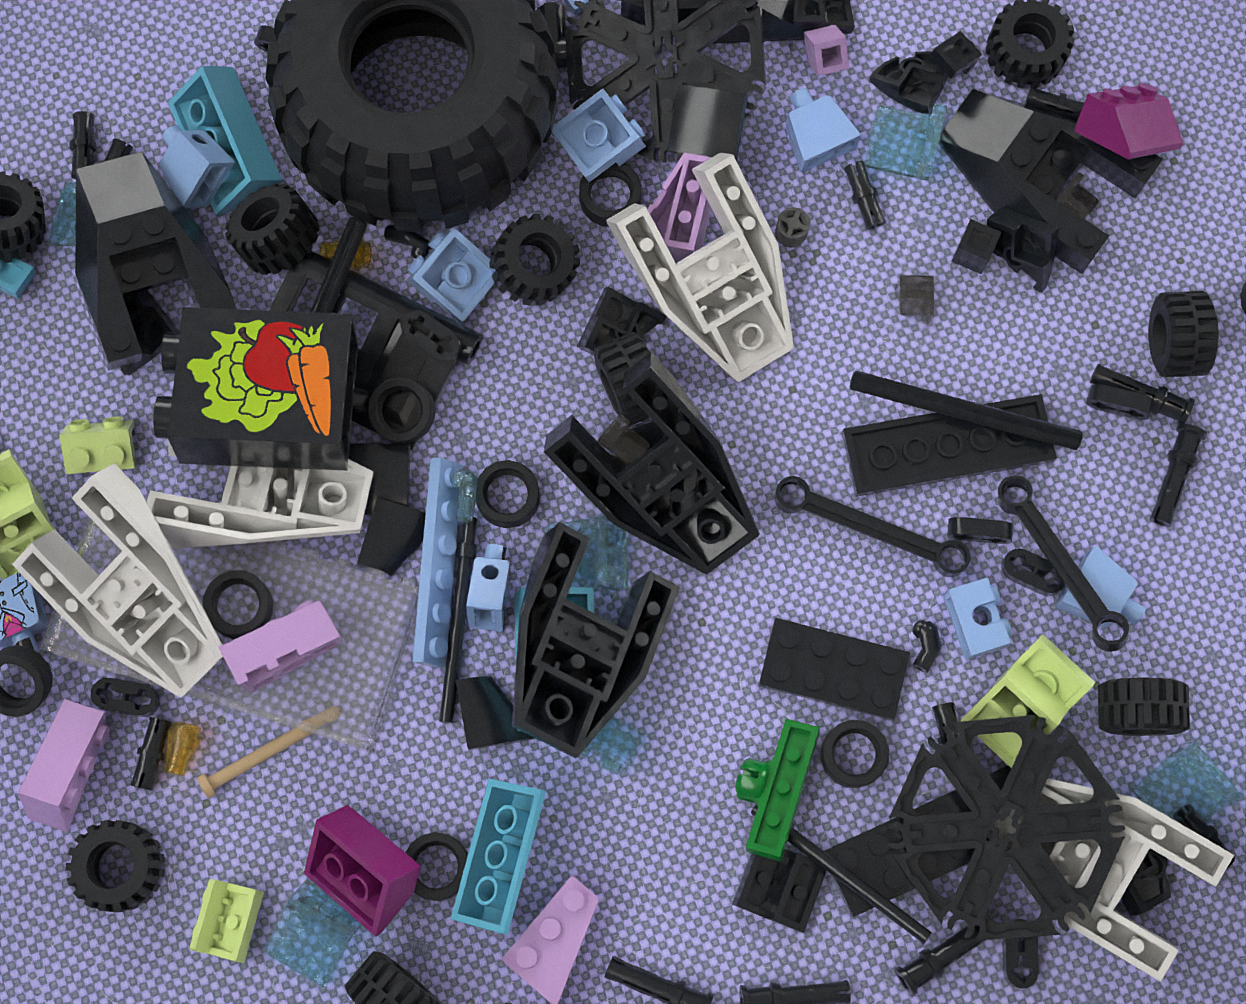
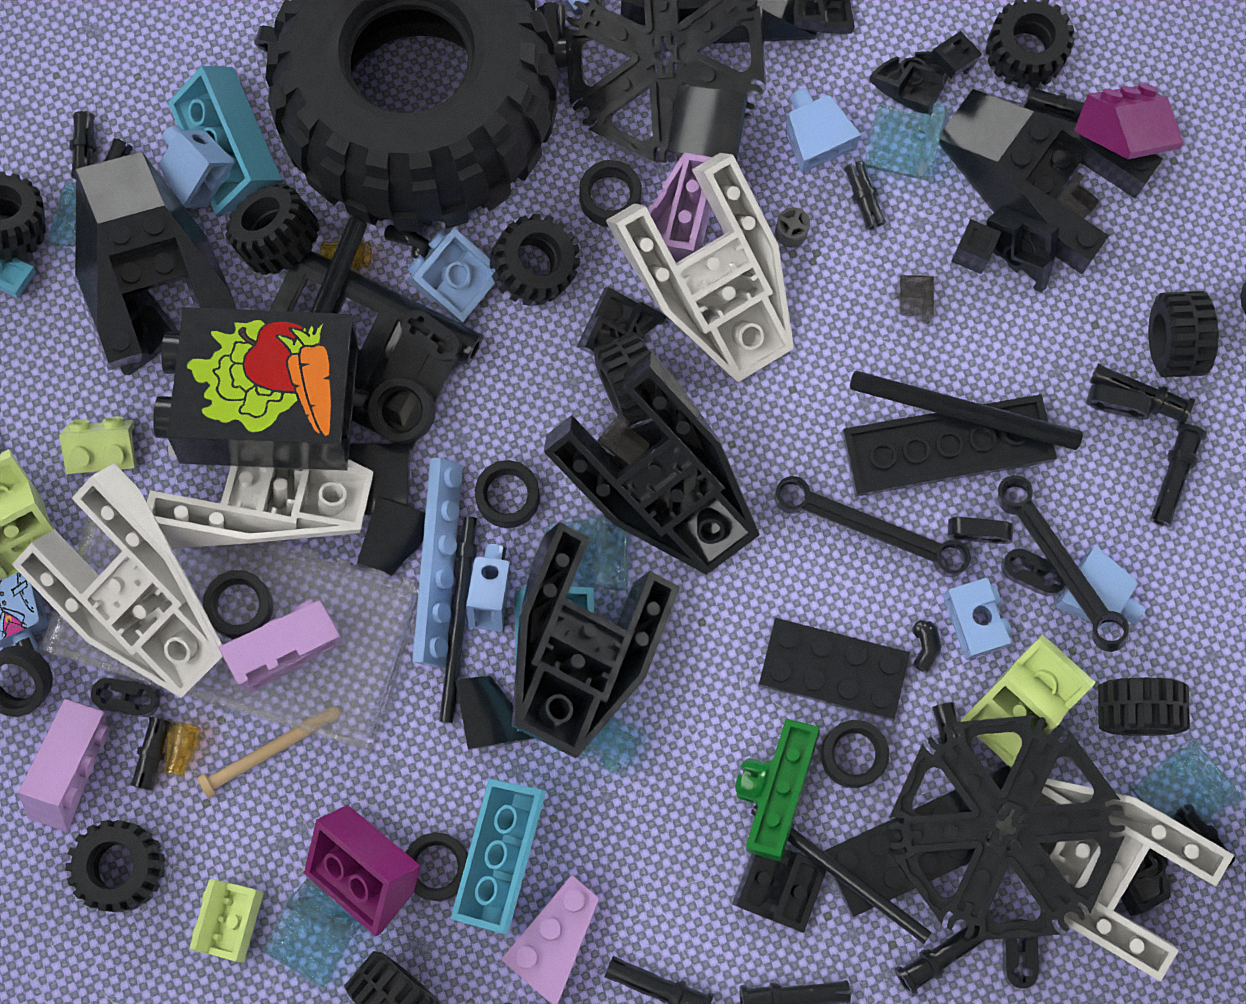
clear light blue arm [453,469,478,522] -> none
light blue plate [552,89,646,182] -> none
lavender brick [804,25,849,76] -> none

